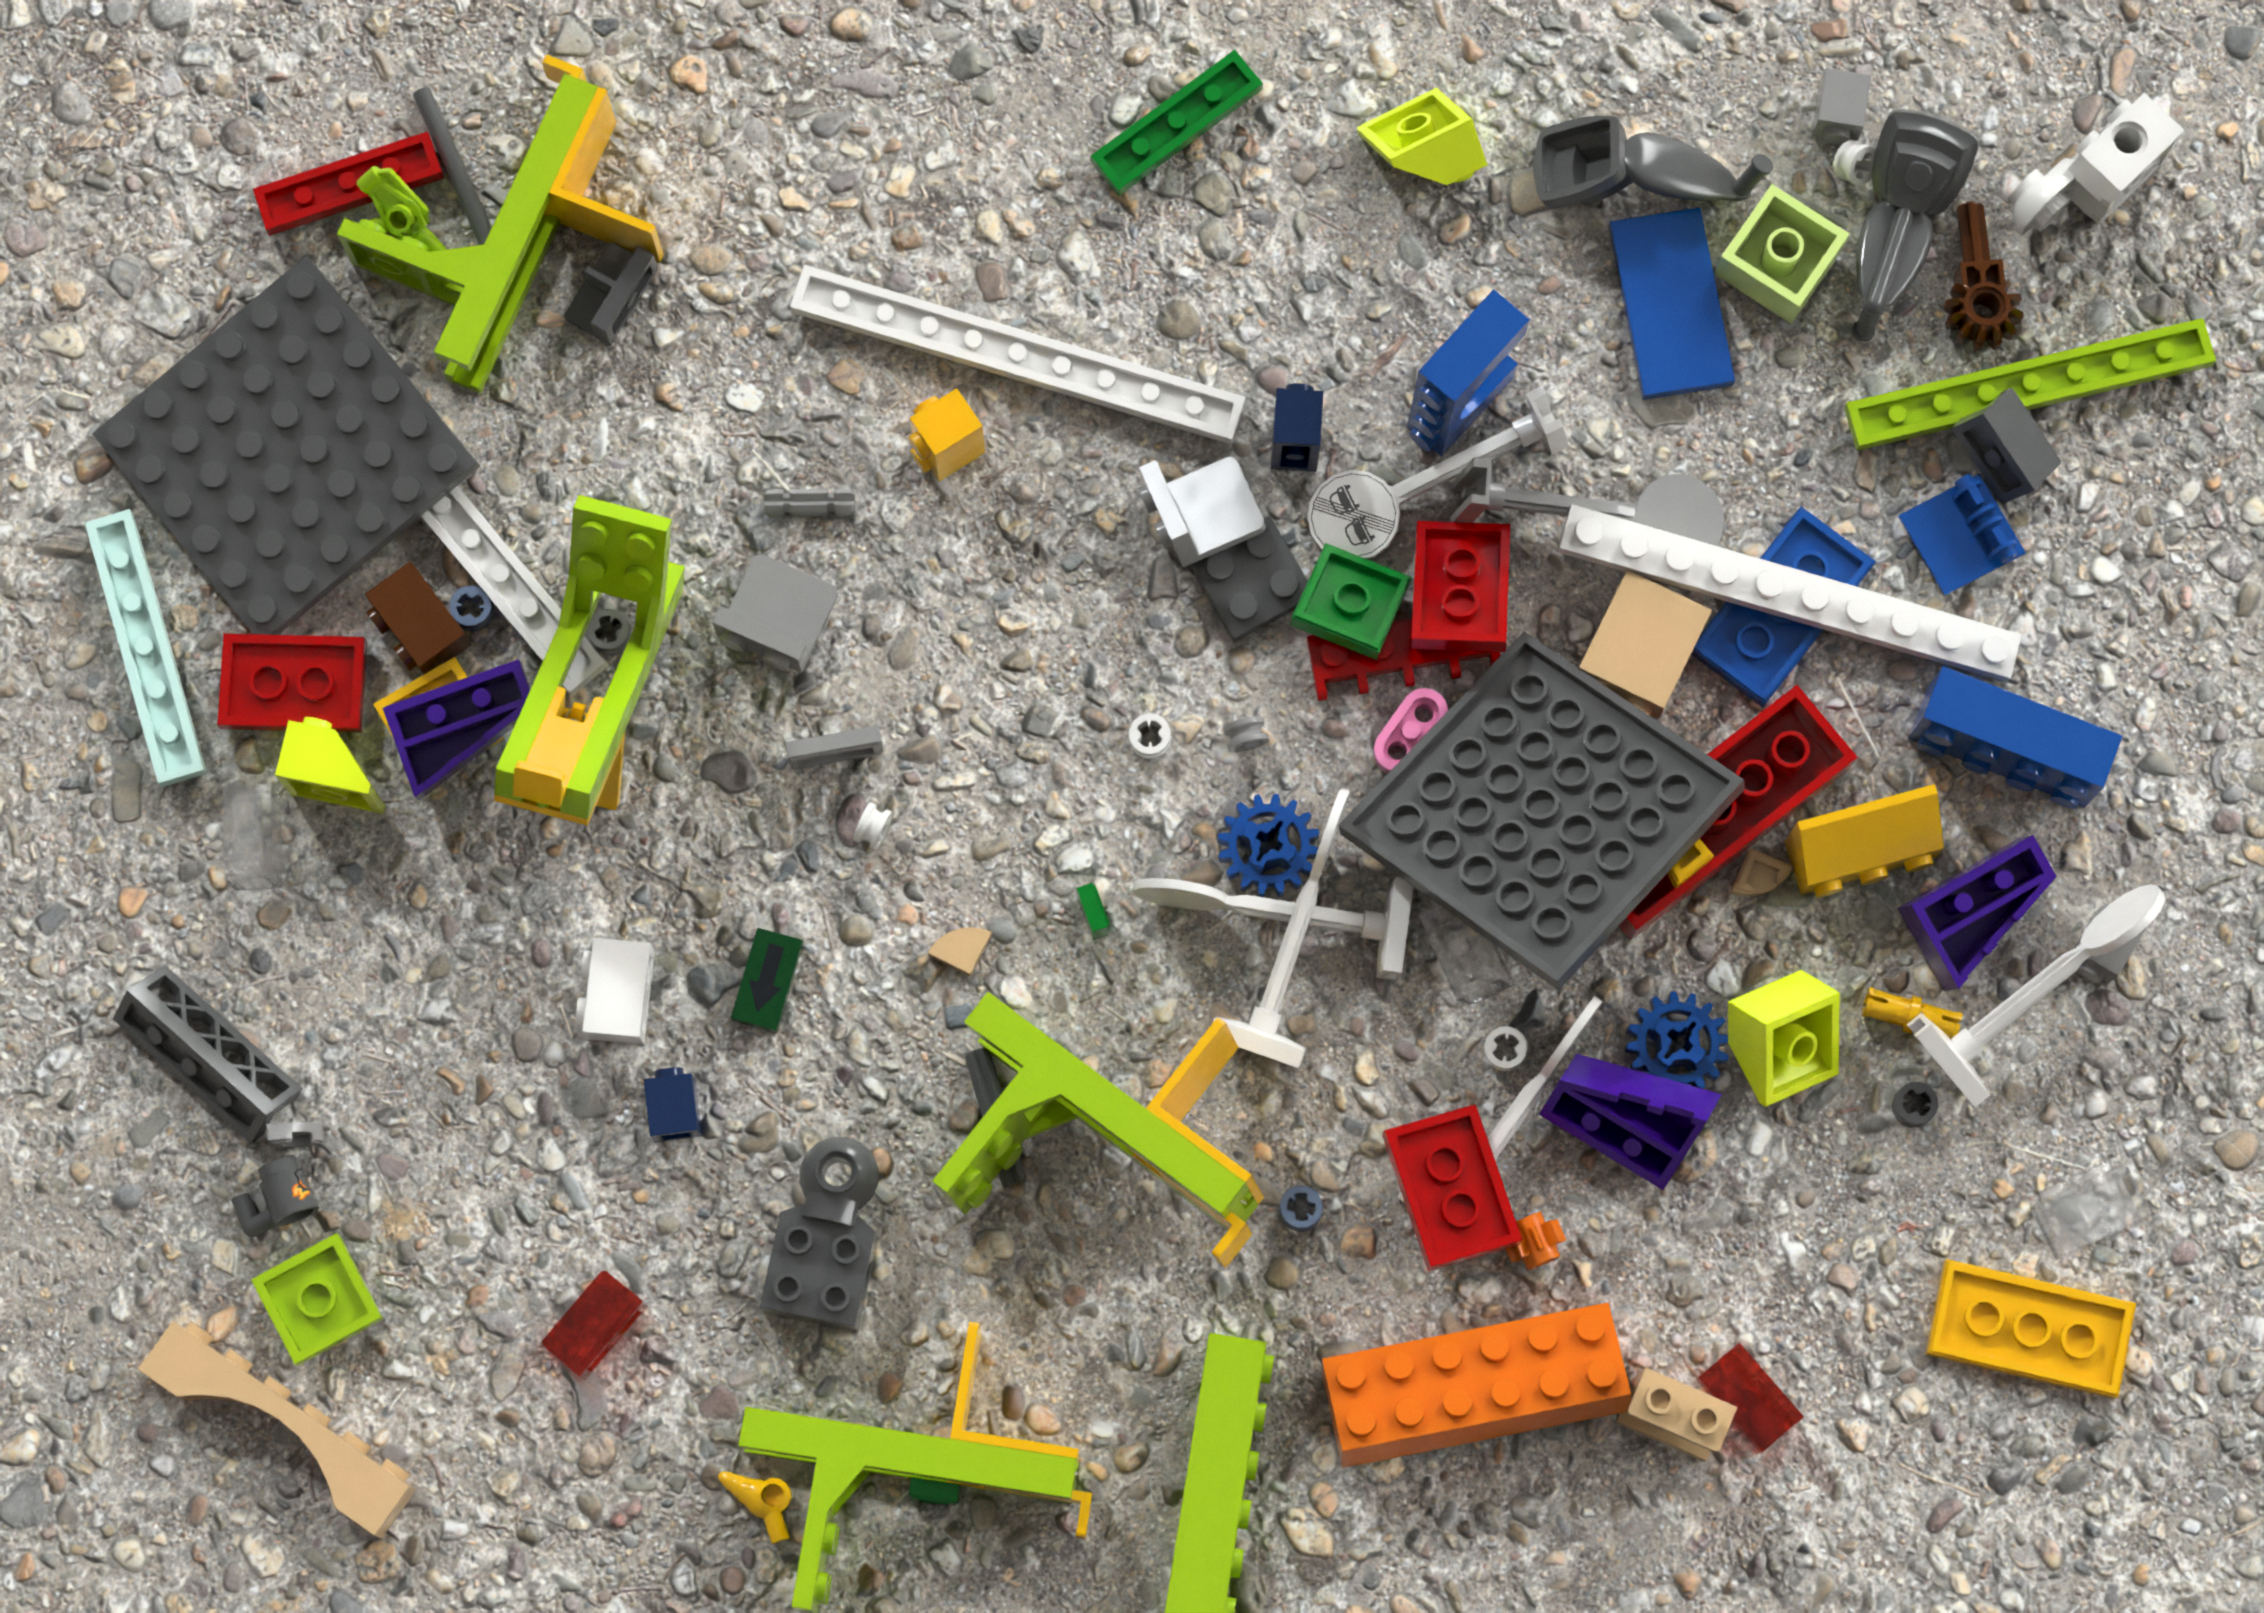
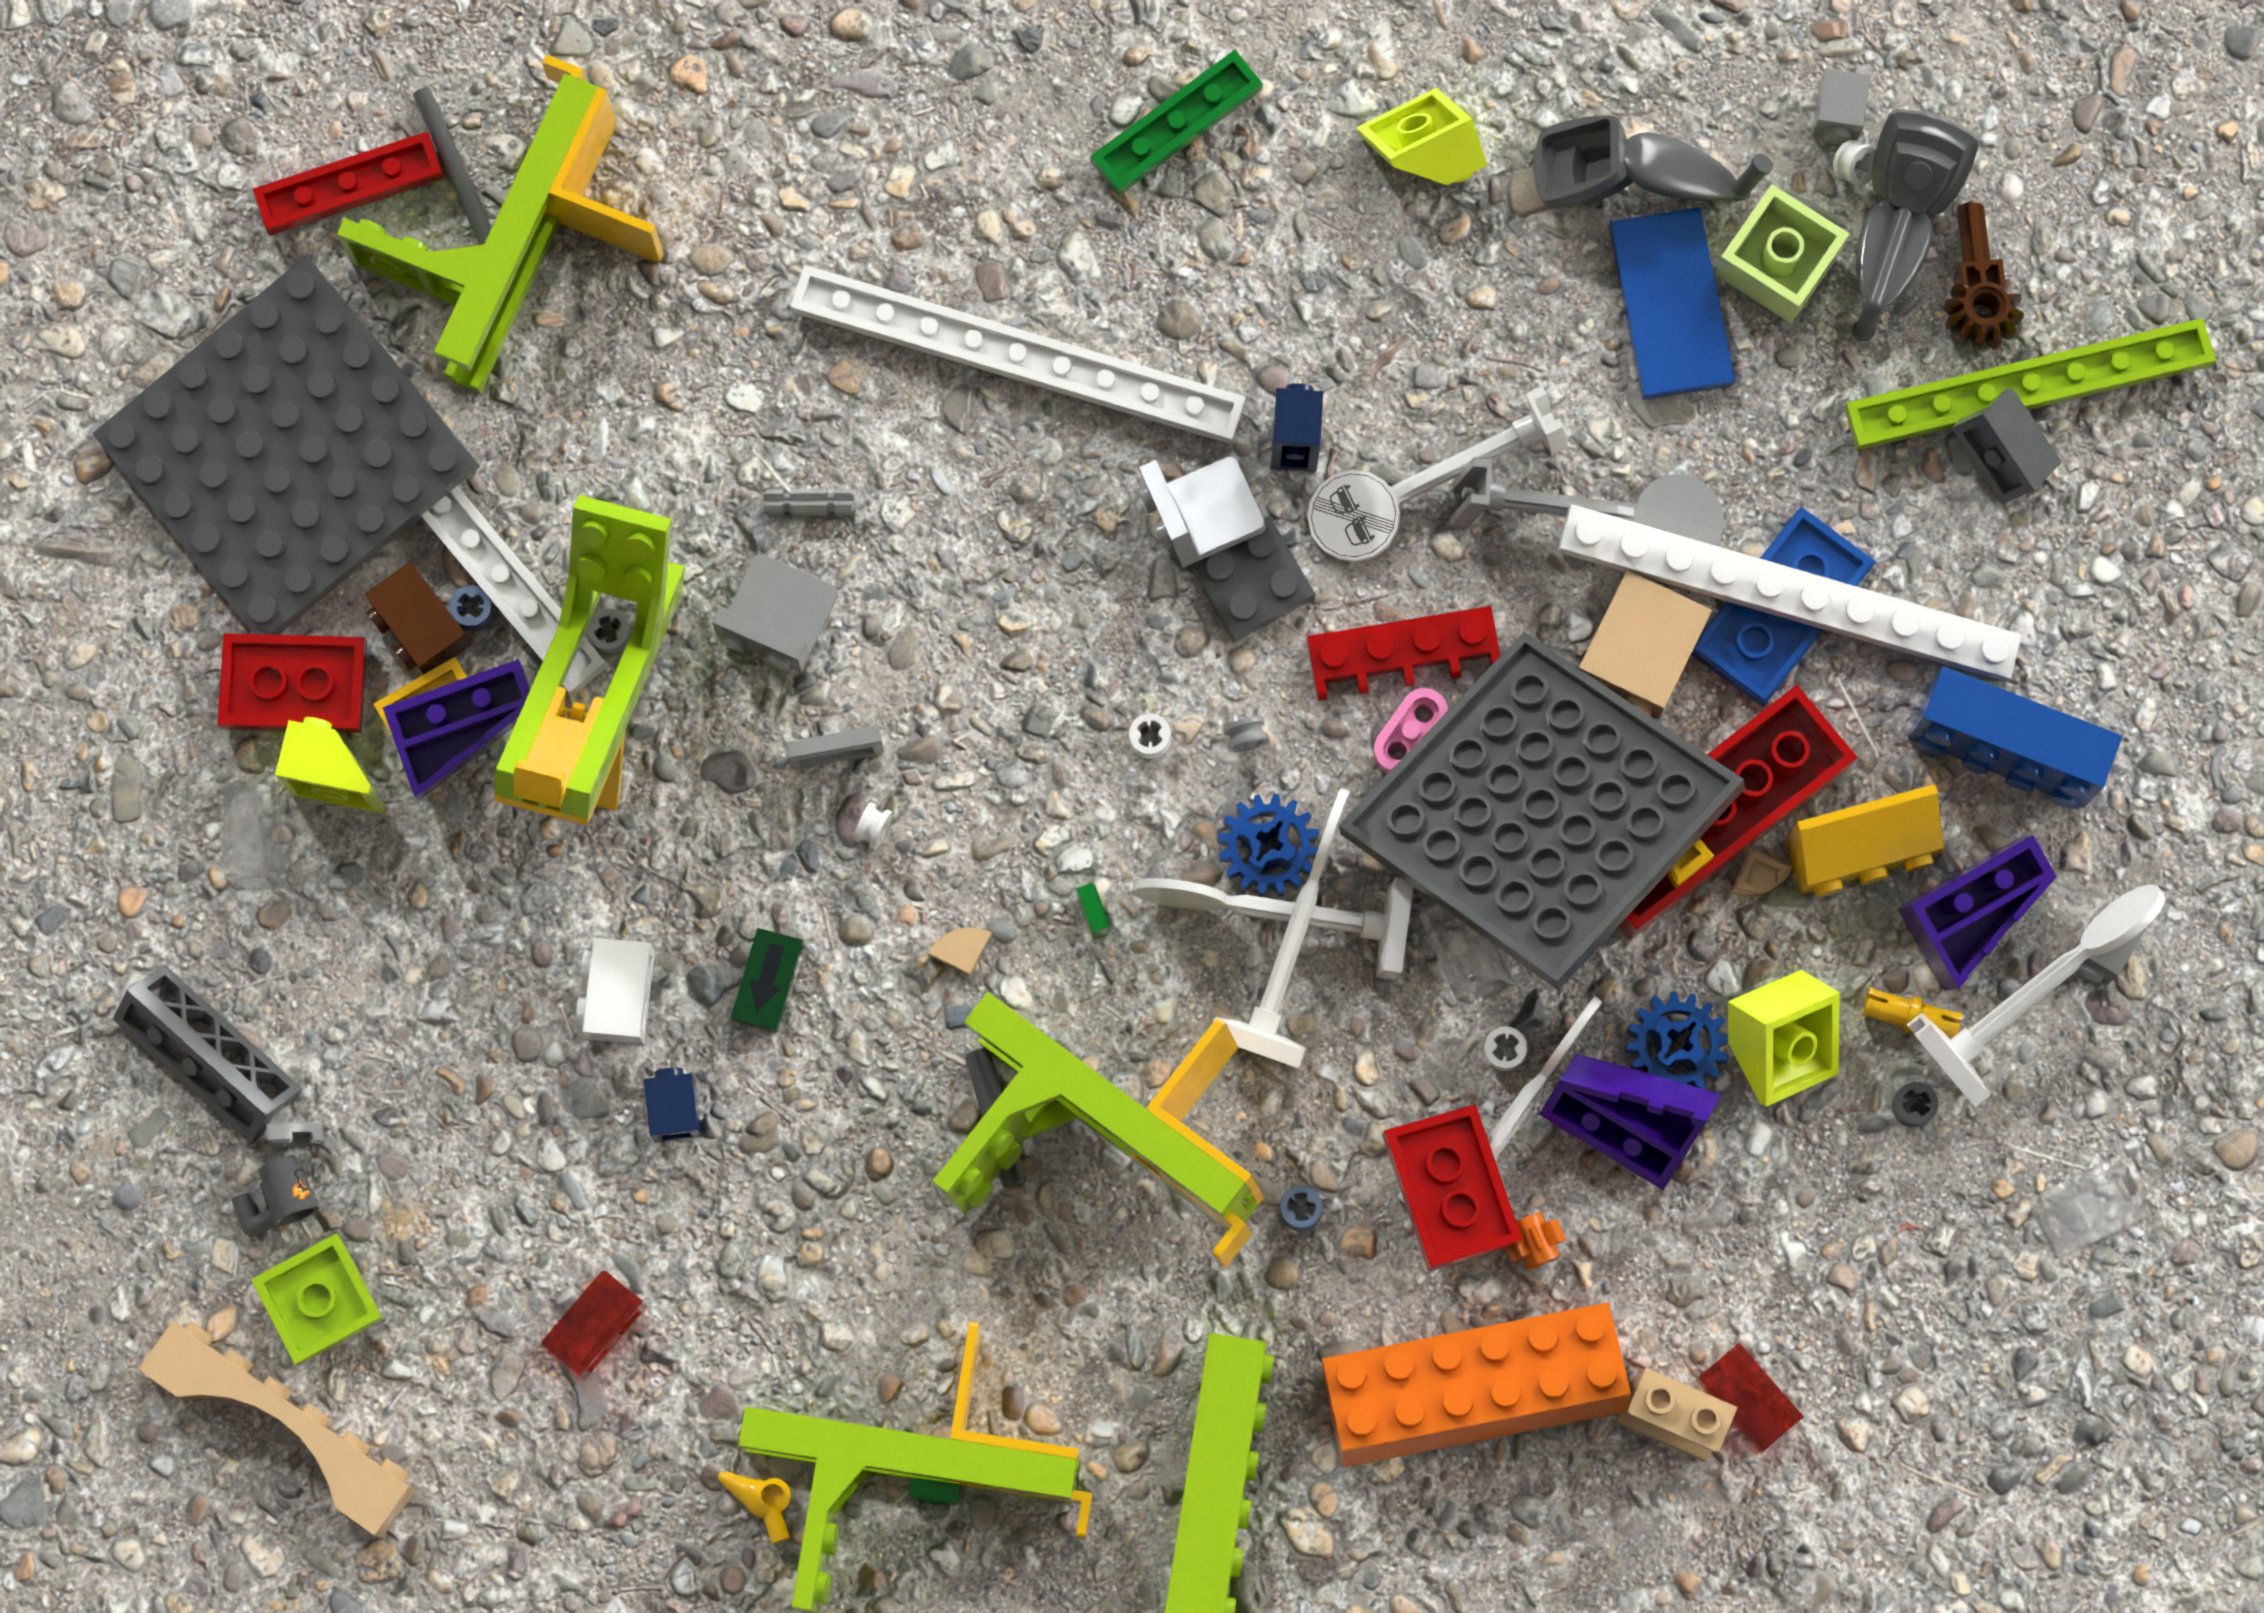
light aqua plate [85,509,207,788] -> none
lime piece [356,166,447,252] -> none
dark grey panel [564,242,658,346] -> none
dark grey brick [759,1137,879,1332] -> none
yellow brick [908,388,985,482] -> none
green plate [1290,543,1412,660] -> none
blue arch [1407,289,1530,457] -> none
red plate [1411,521,1511,652] -> none
blue hinge [1898,474,2026,596] -> none
yellow tile [1925,1259,2136,1399] -> none
white brick [2008,93,2185,236] -> none

